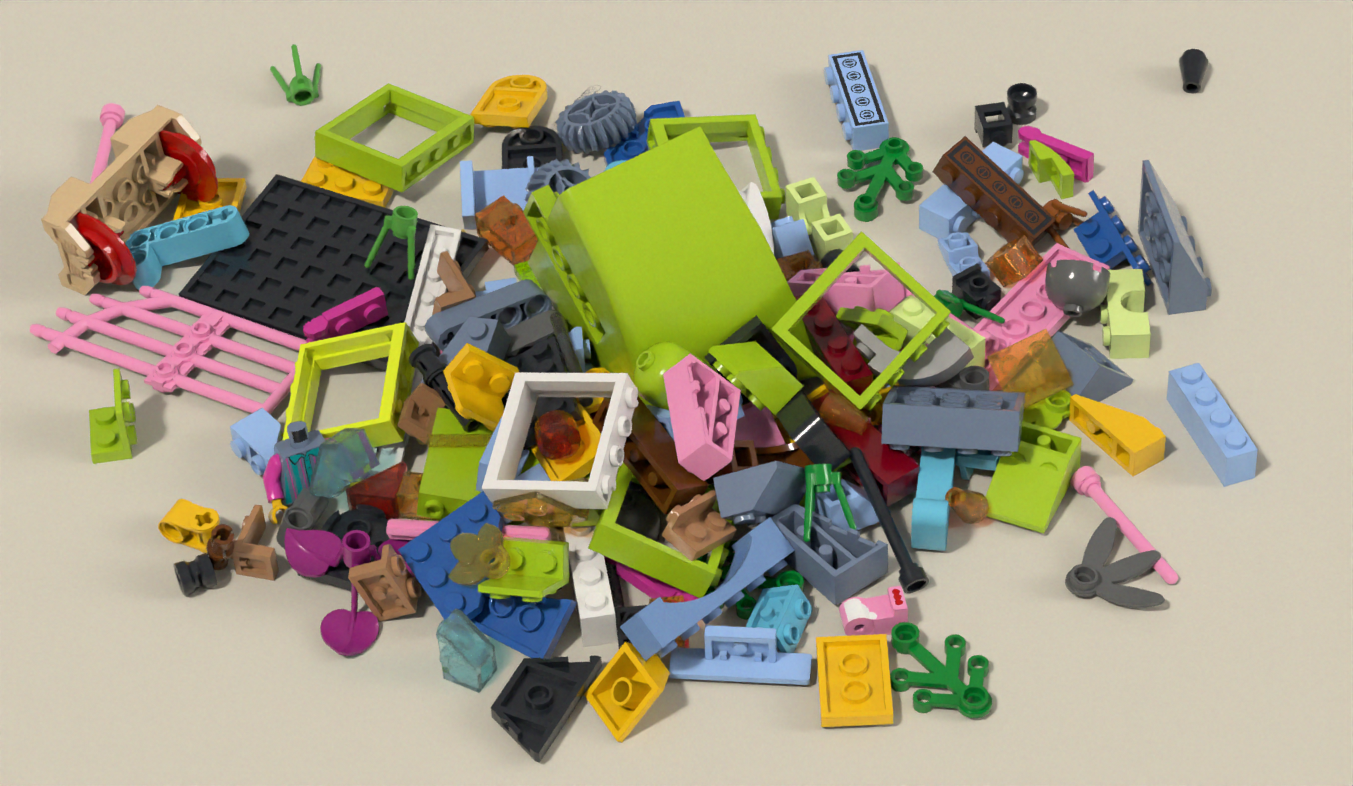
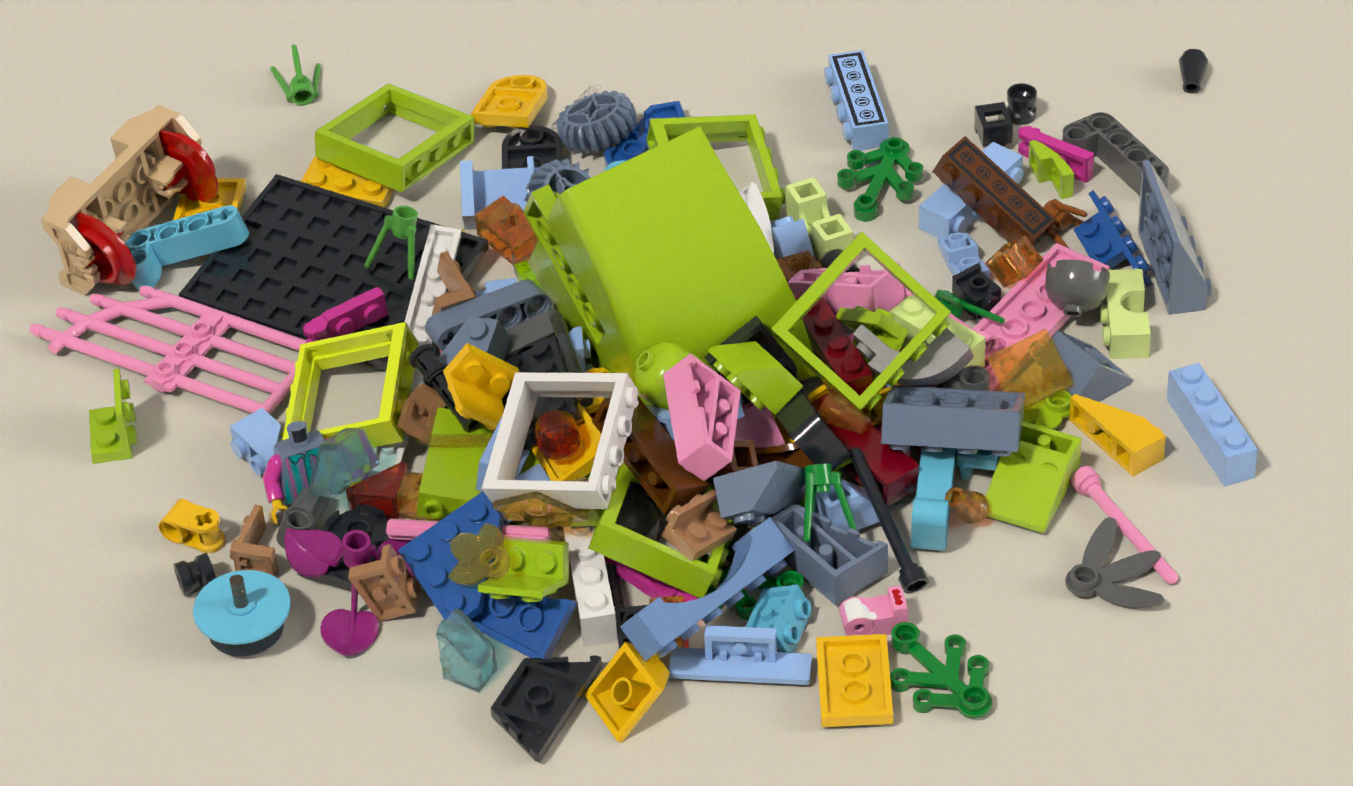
bright pink piece [90,103,125,184] -> none
reddish brown pin [206,524,234,571] -> none
none -> medium azure piece [193,570,291,656]
none -> dark grey beam [1062,112,1169,196]

